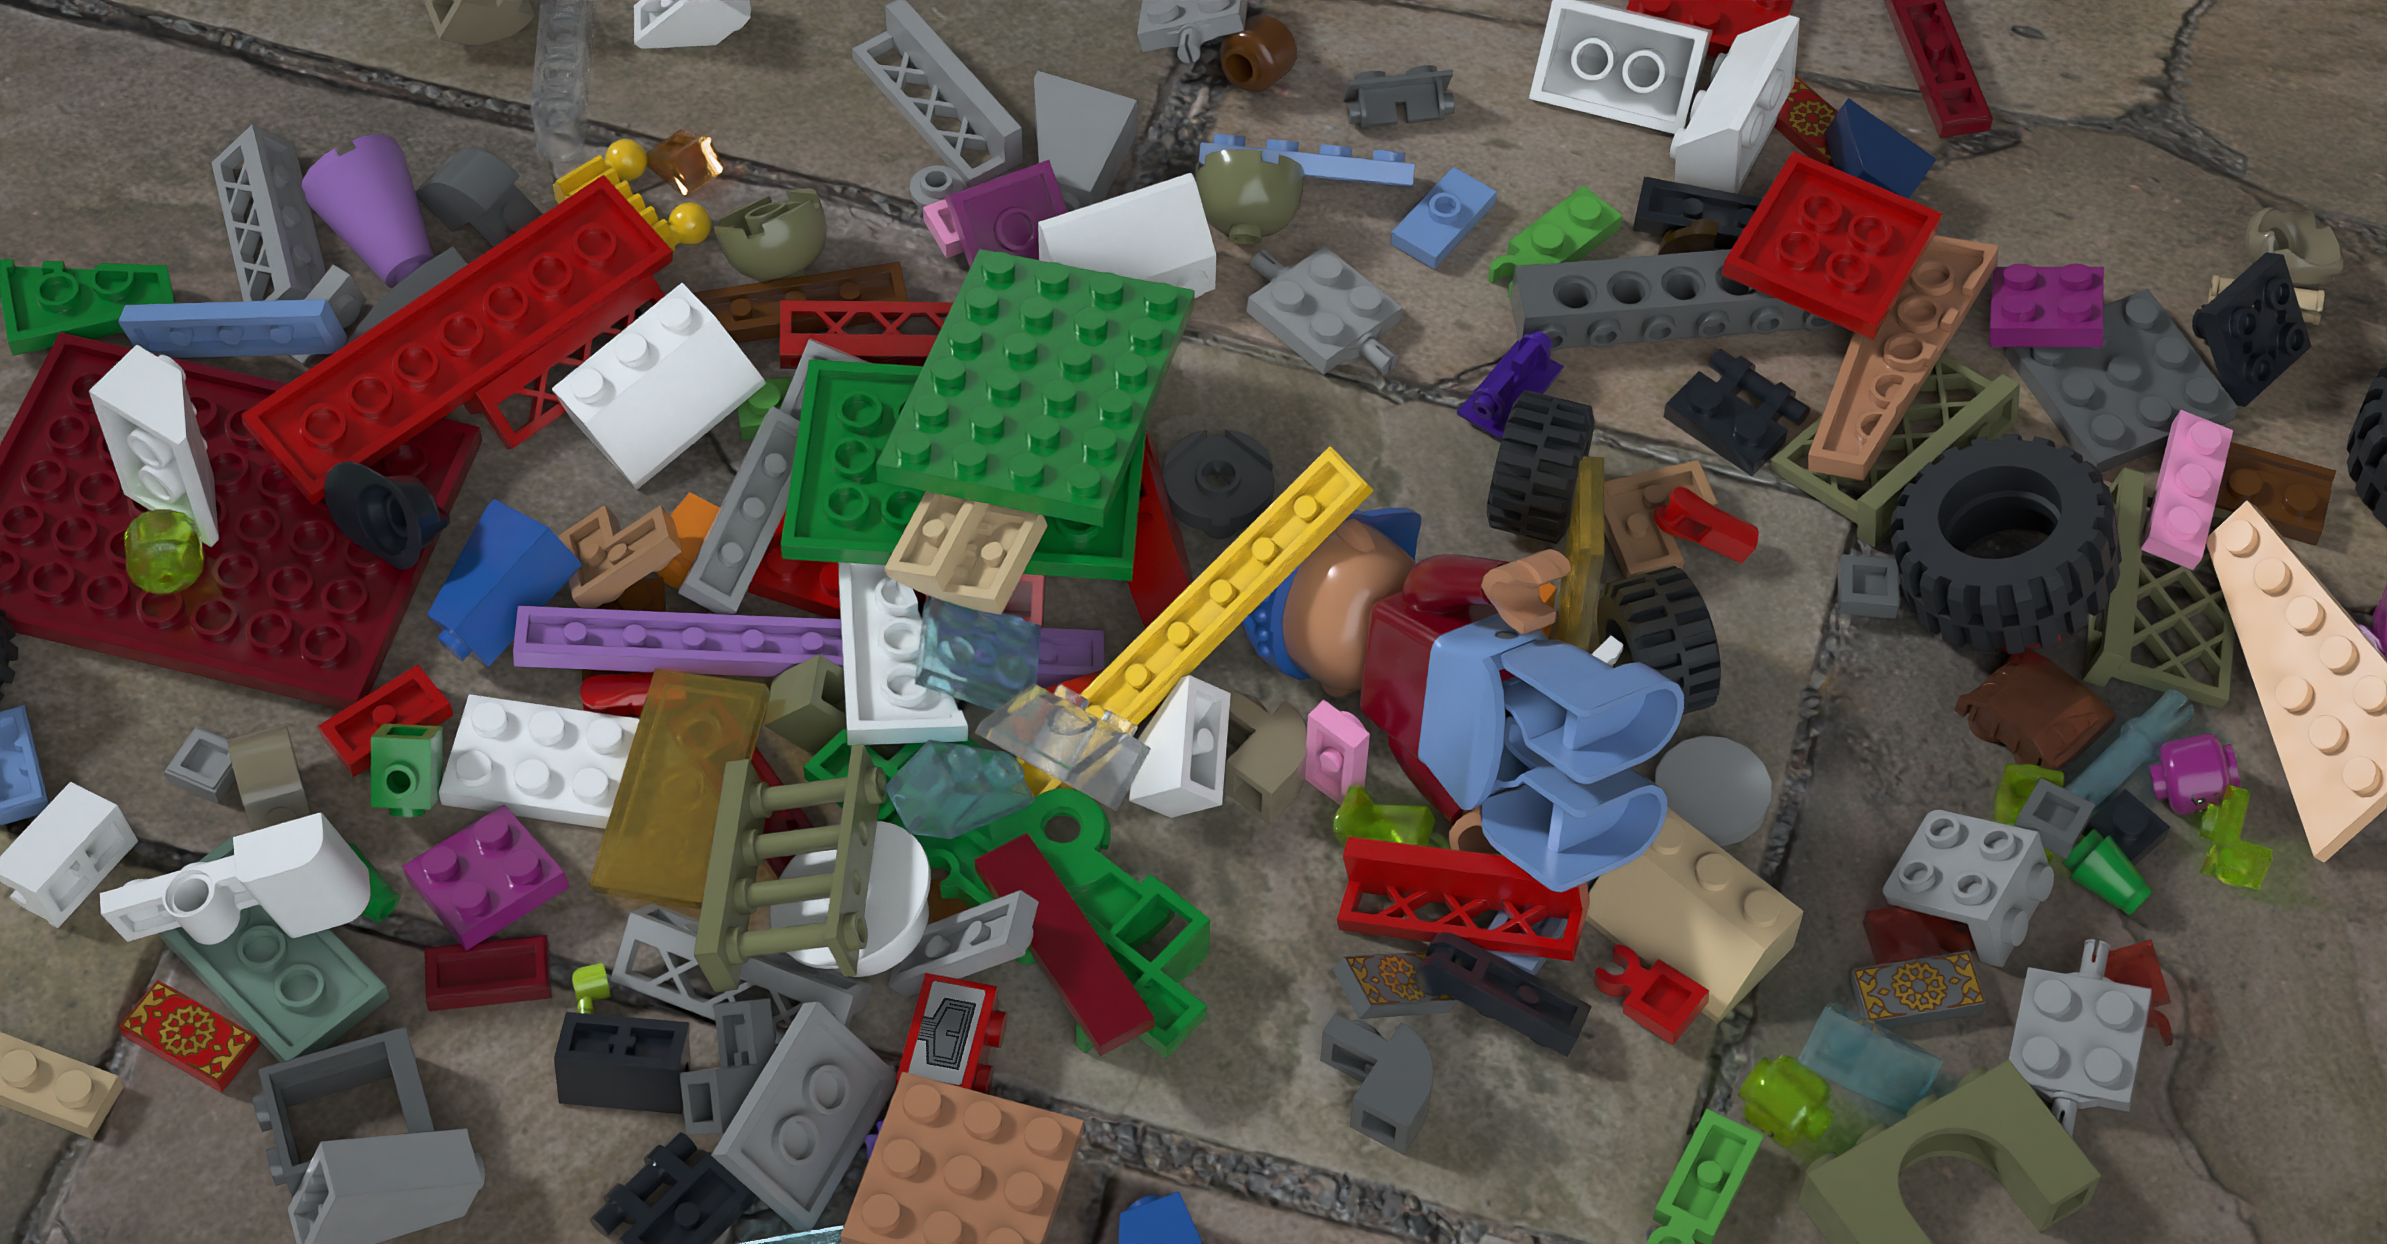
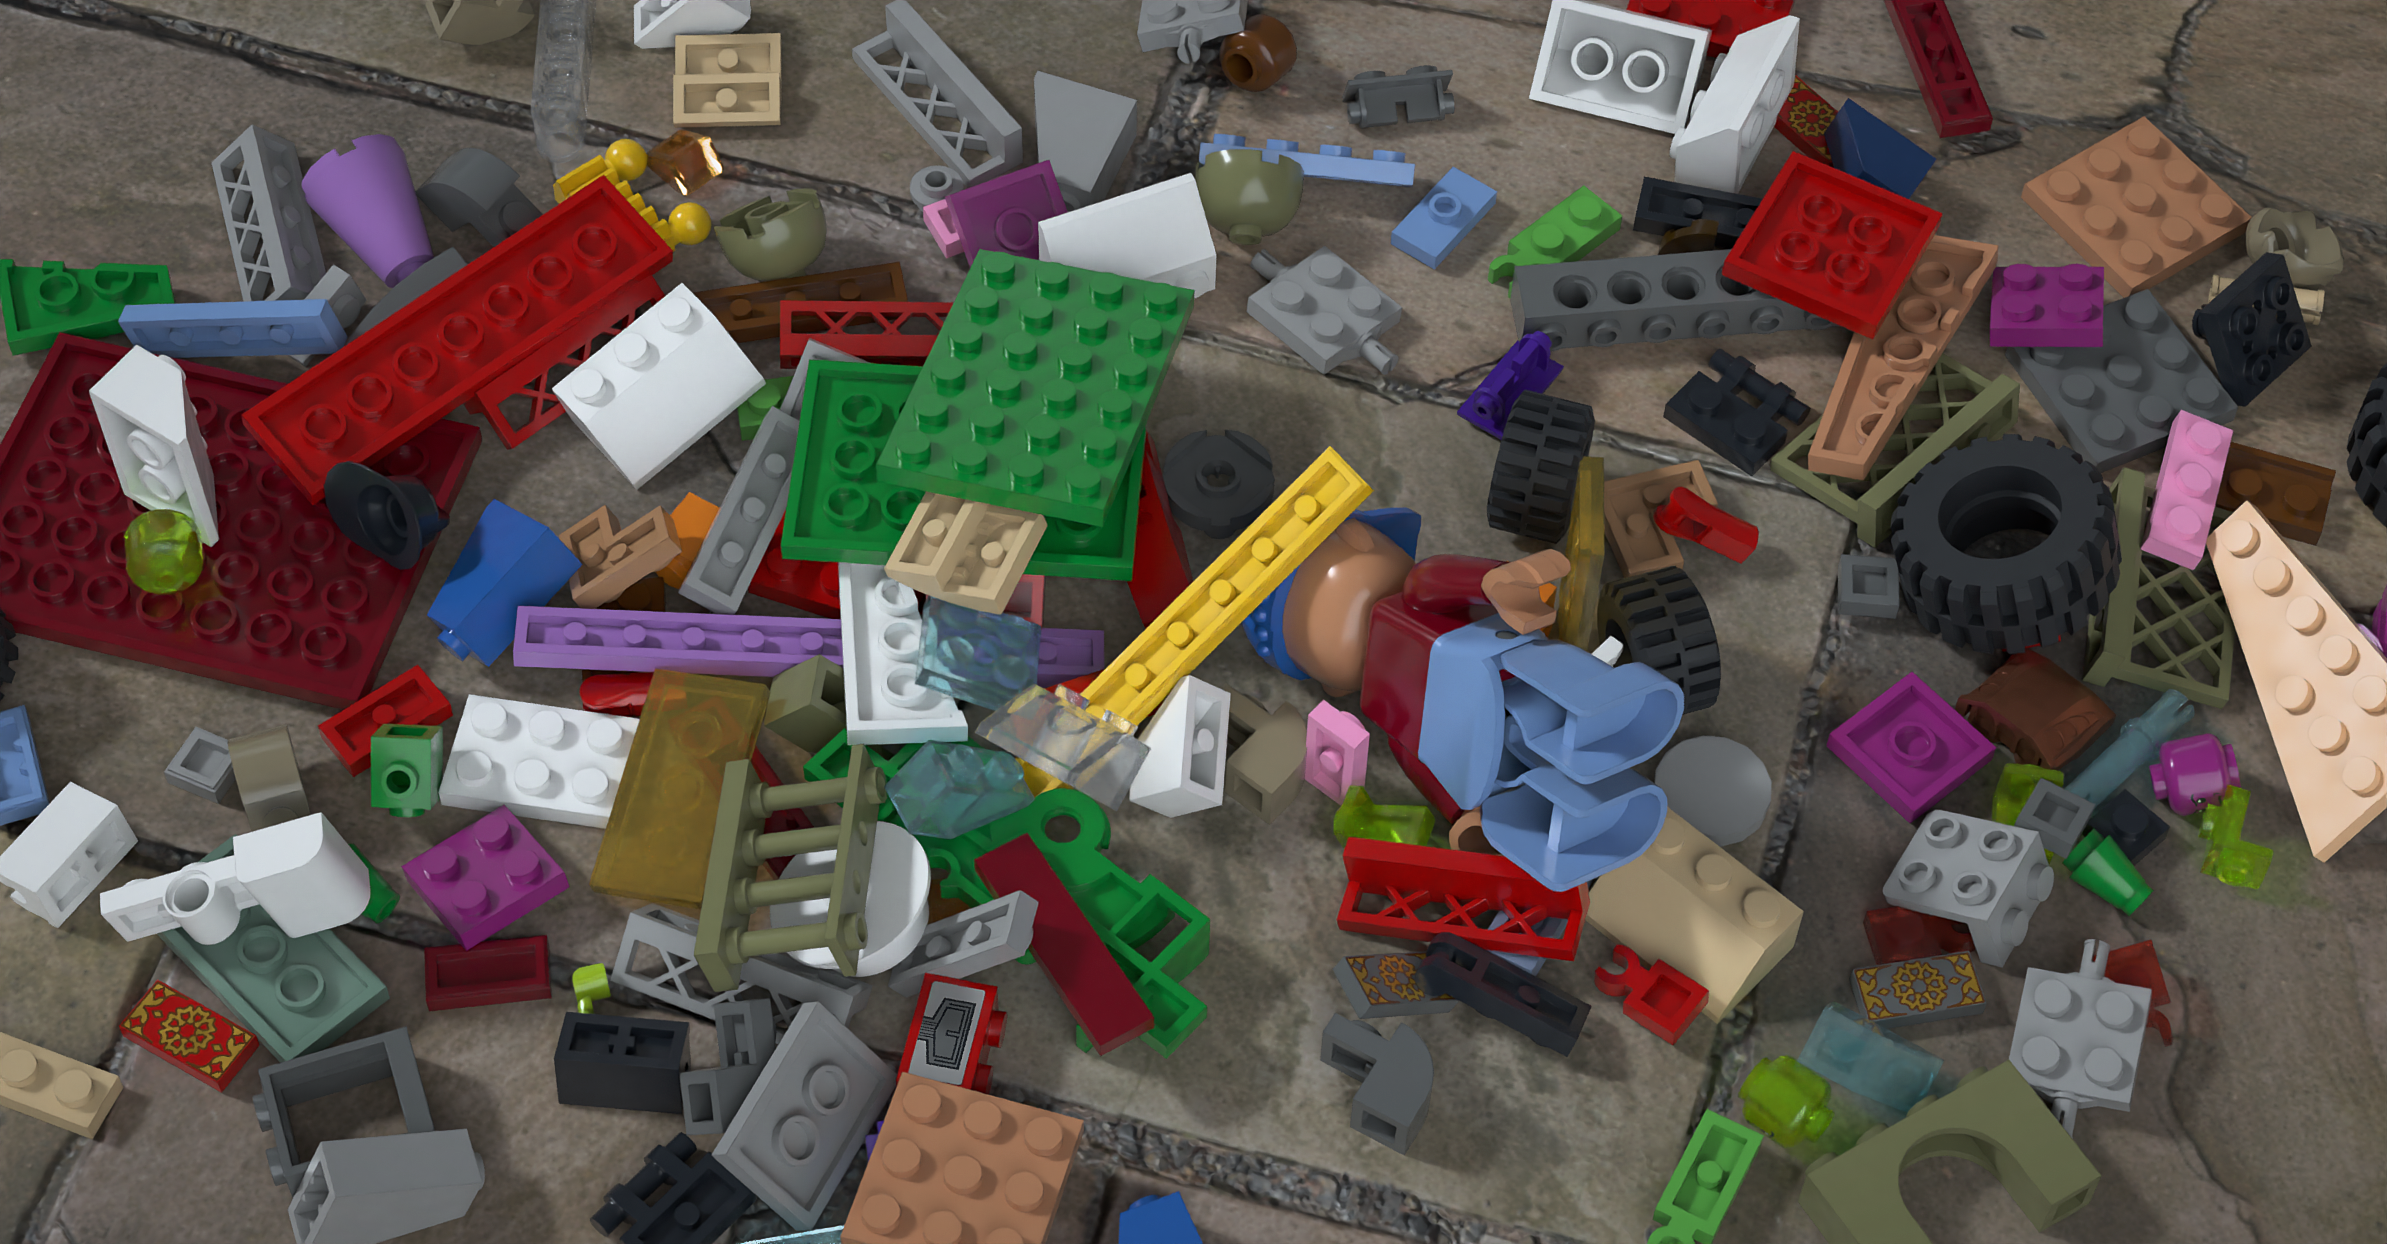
none -> tan slope [673,33,782,128]
none -> magenta plate [1826,672,1996,824]
none -> nougat plate [2021,116,2252,298]

